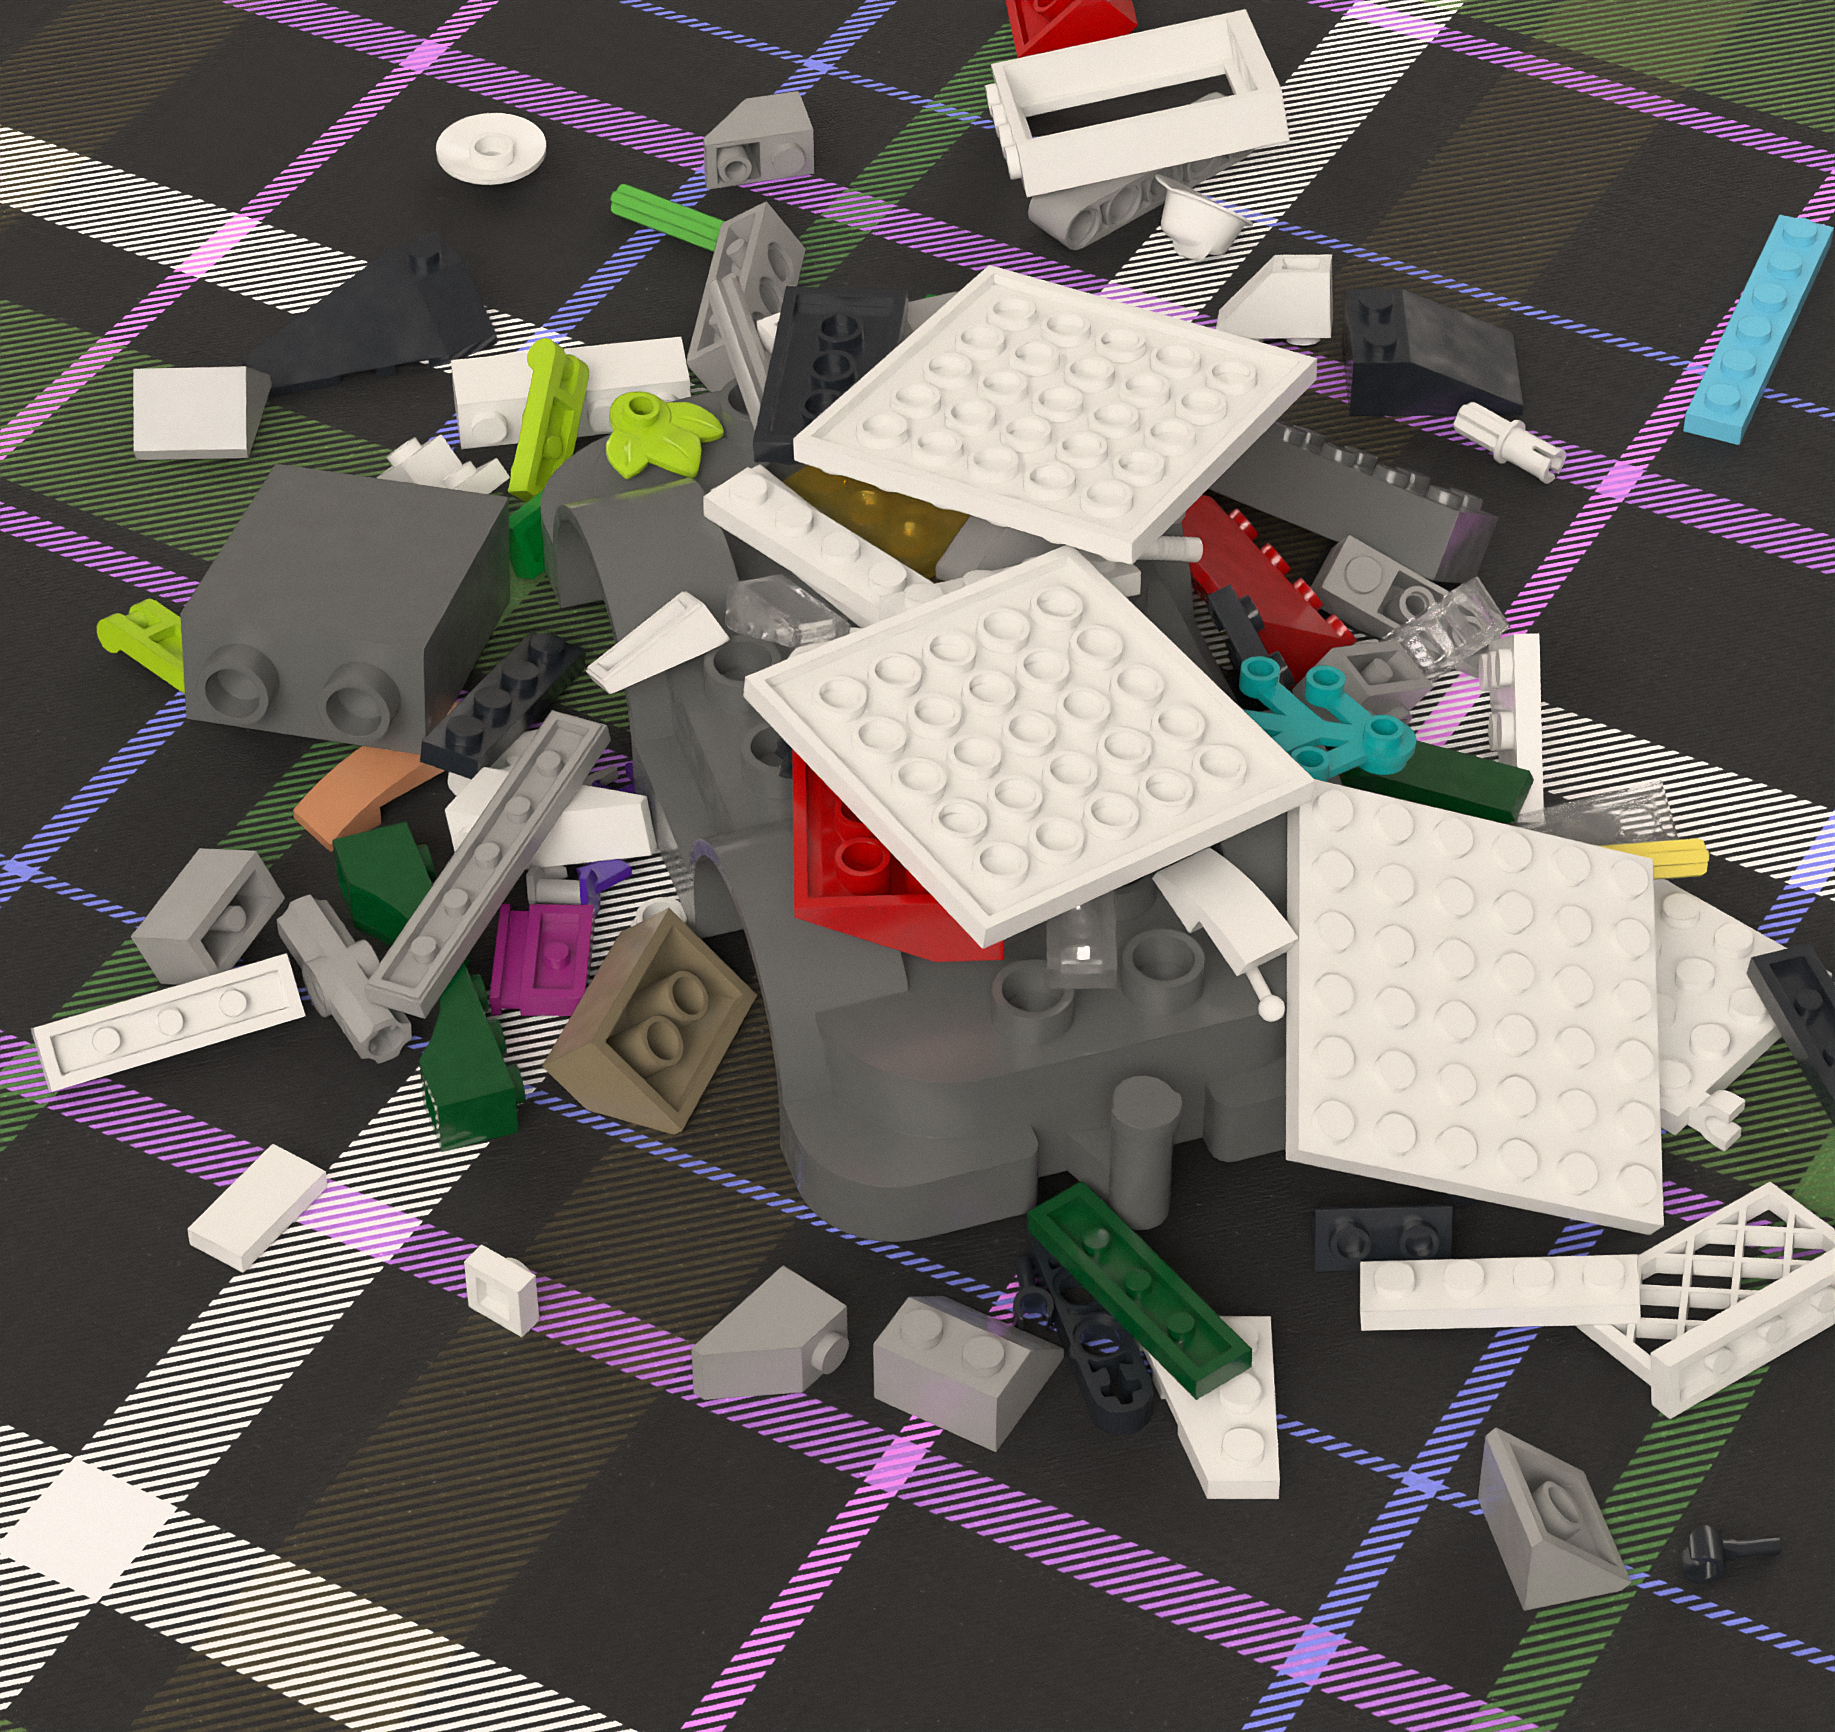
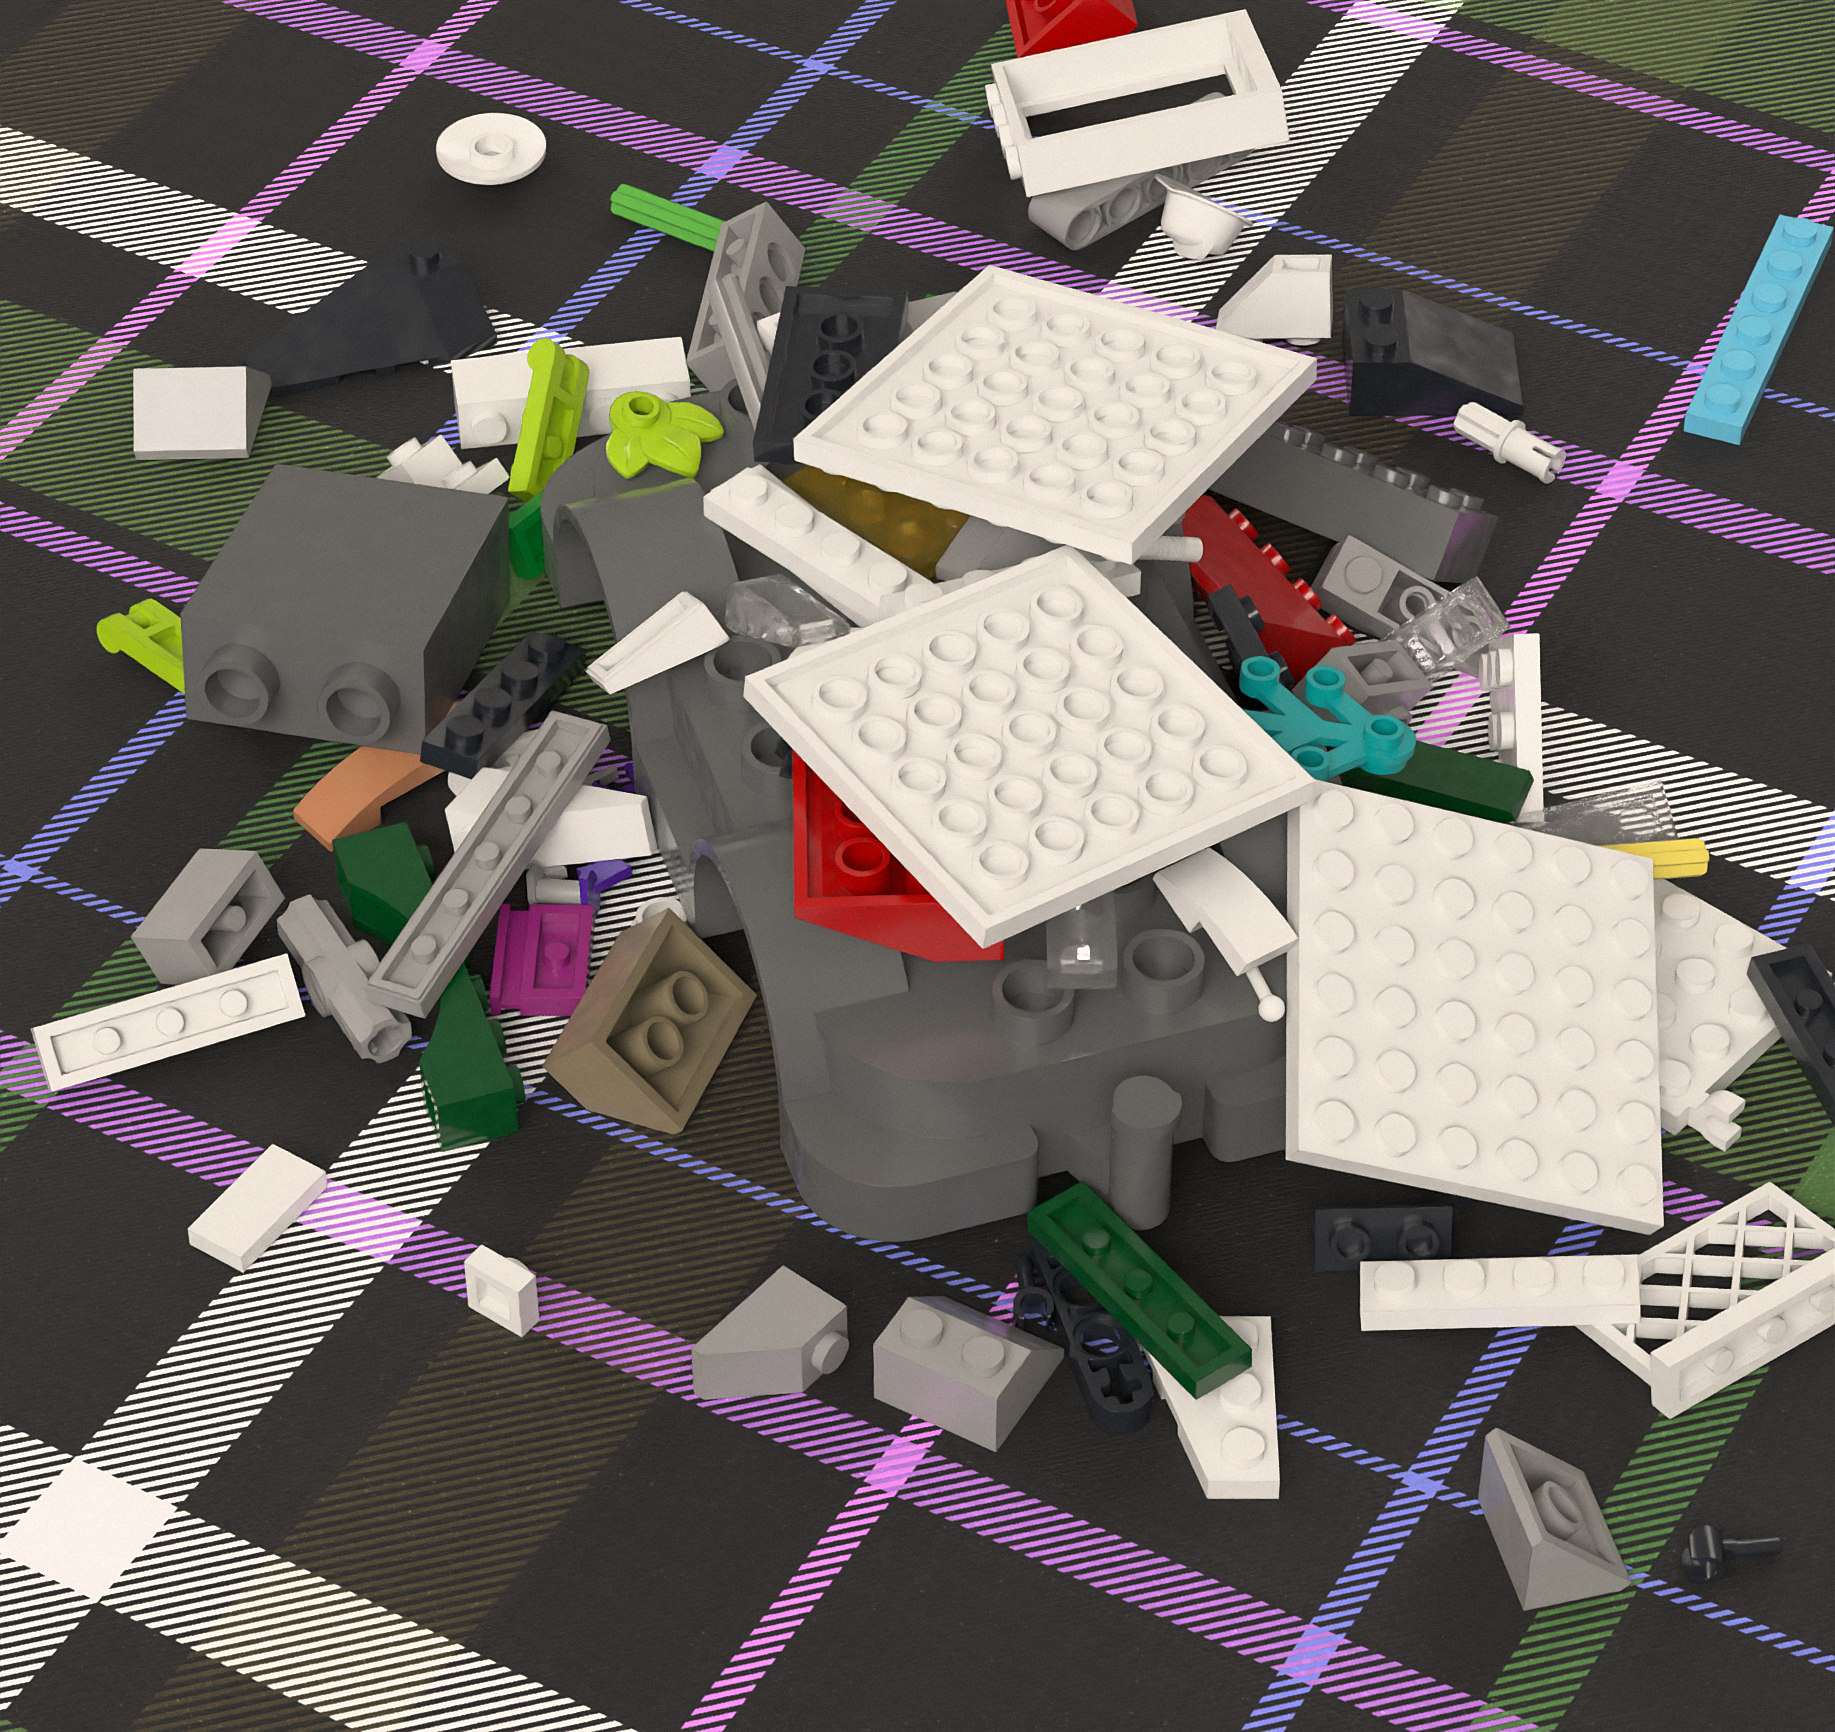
light grey slope [703,91,814,190] -> none

